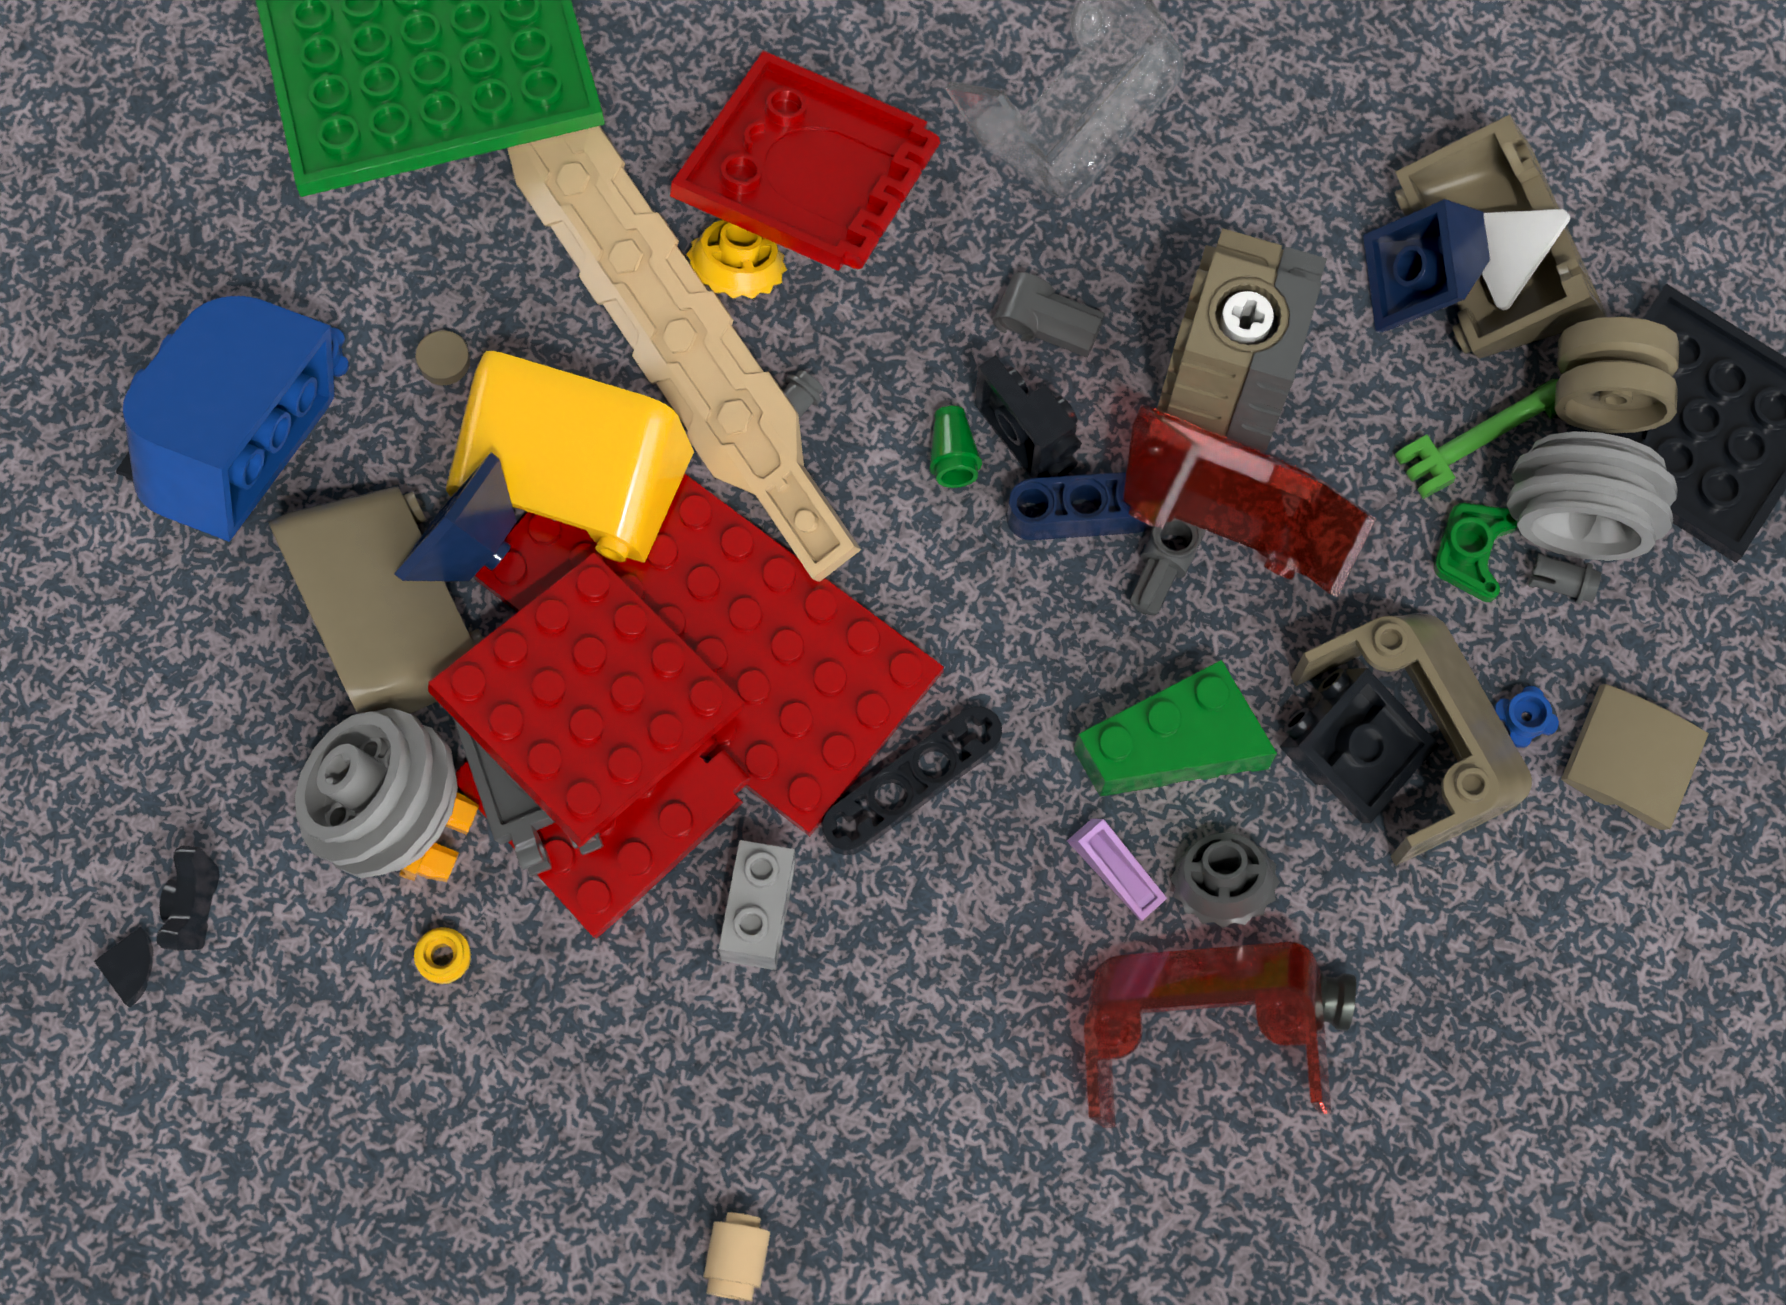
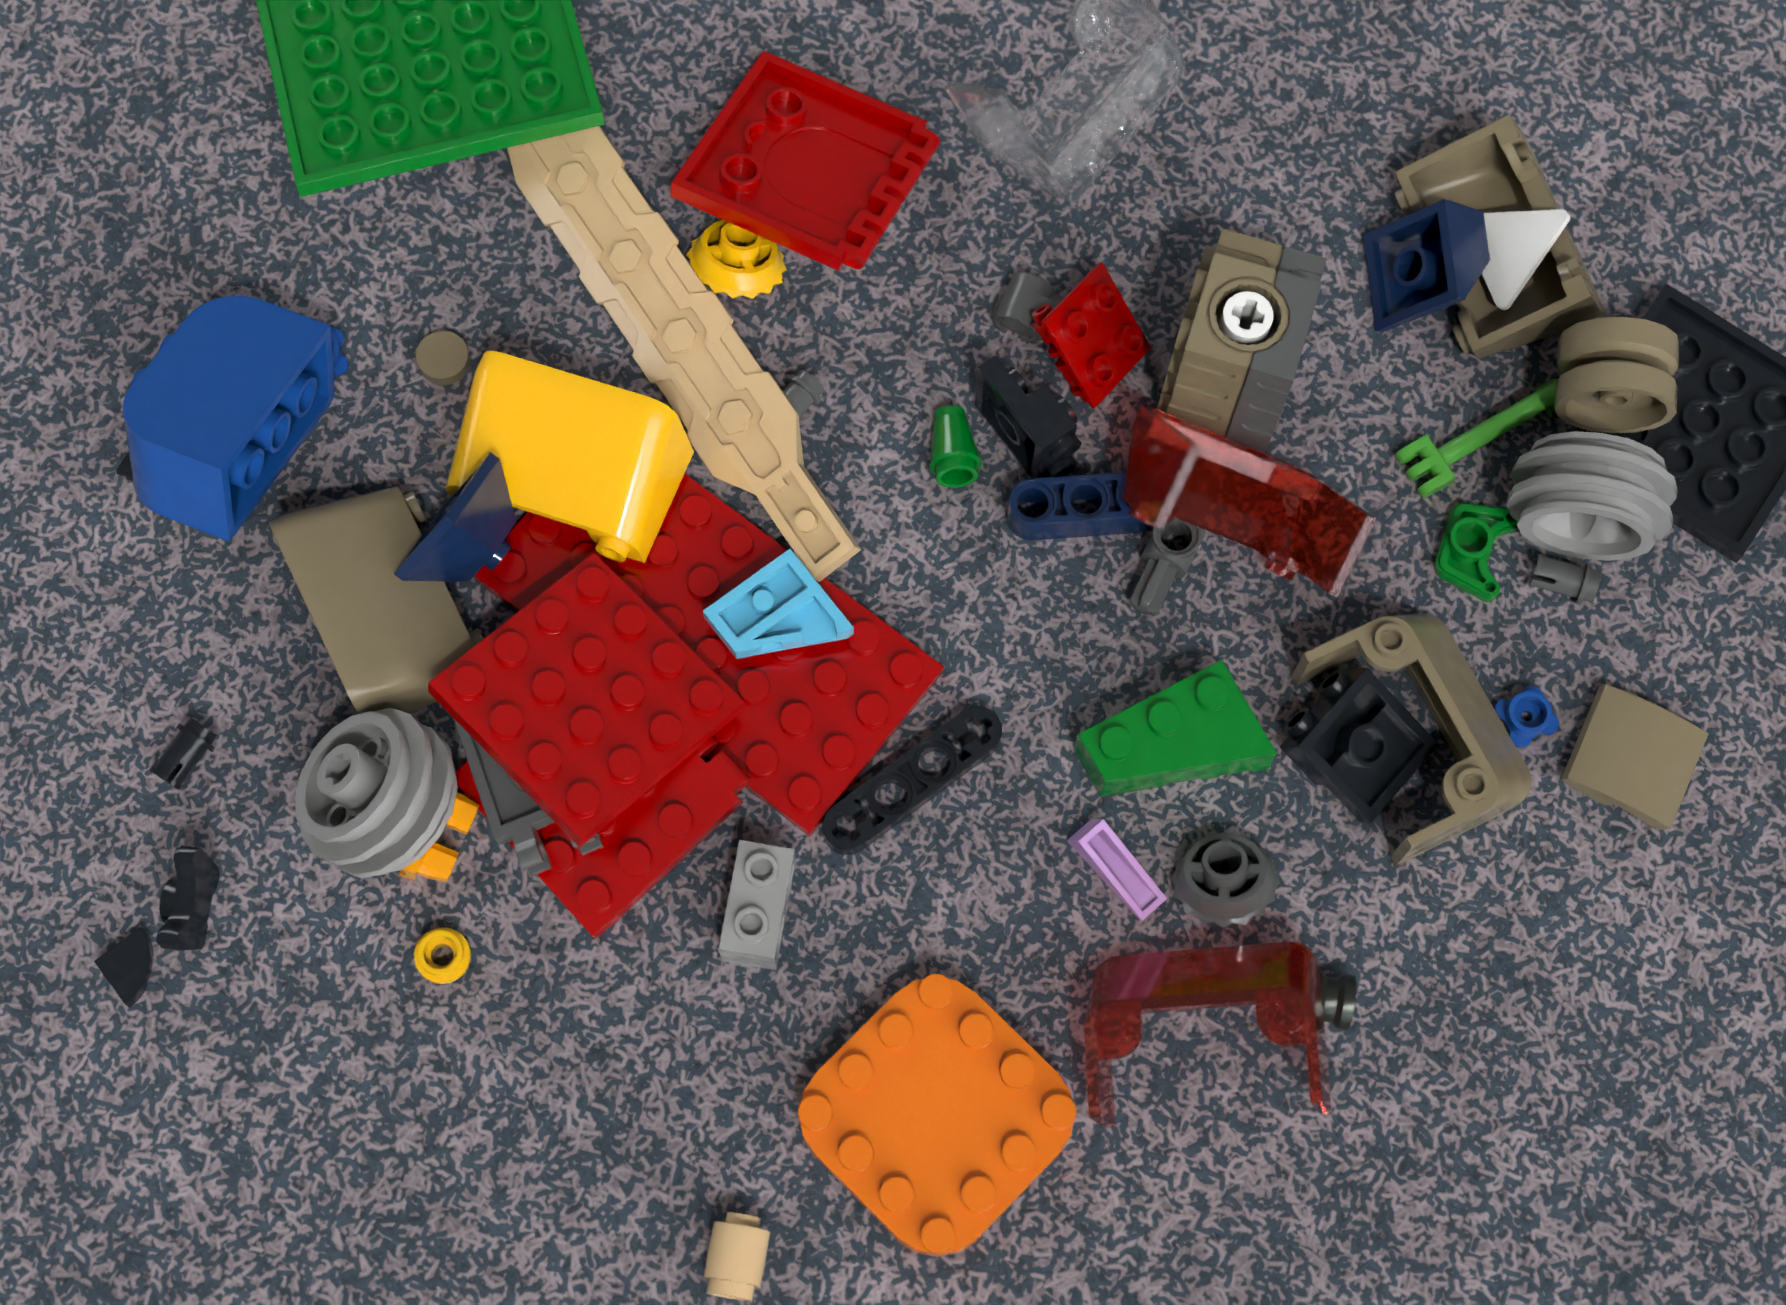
none -> black pin [150,717,217,790]
none -> medium azure wing [703,549,854,659]
none -> orange plate [798,974,1076,1257]
none -> red hinge [1032,262,1151,408]

